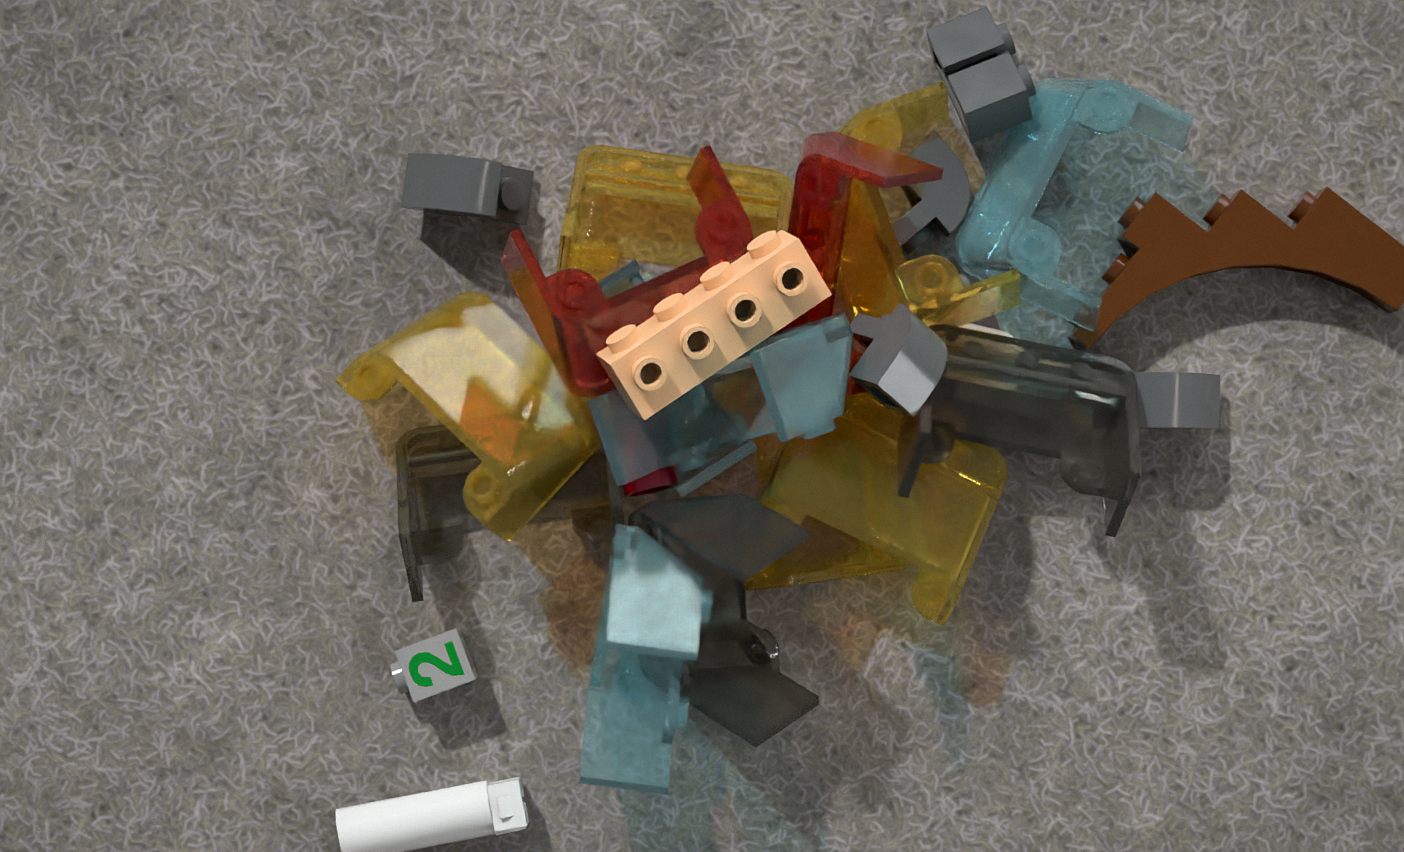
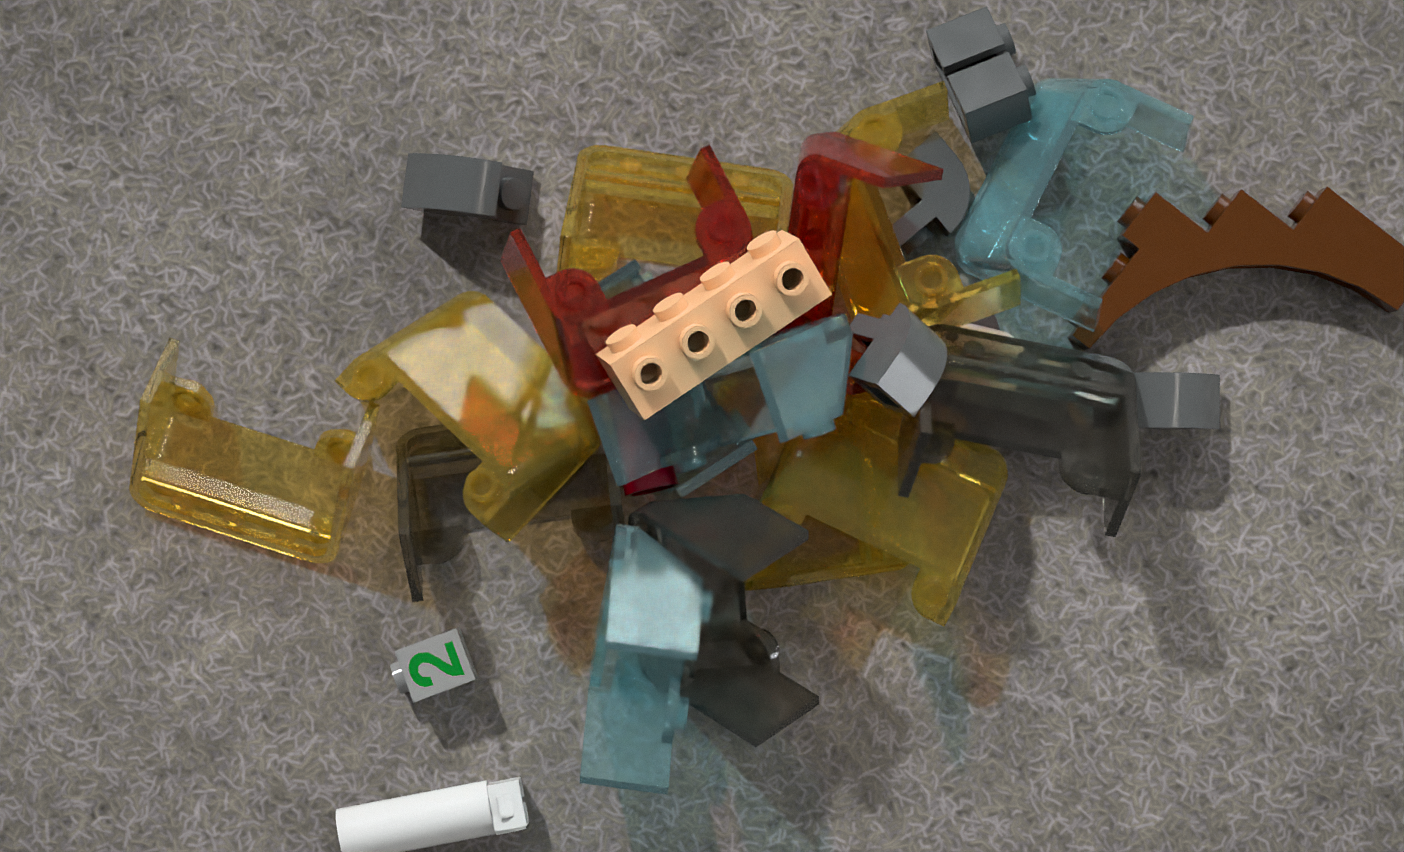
none -> clear yellow windscreen [129,337,380,563]

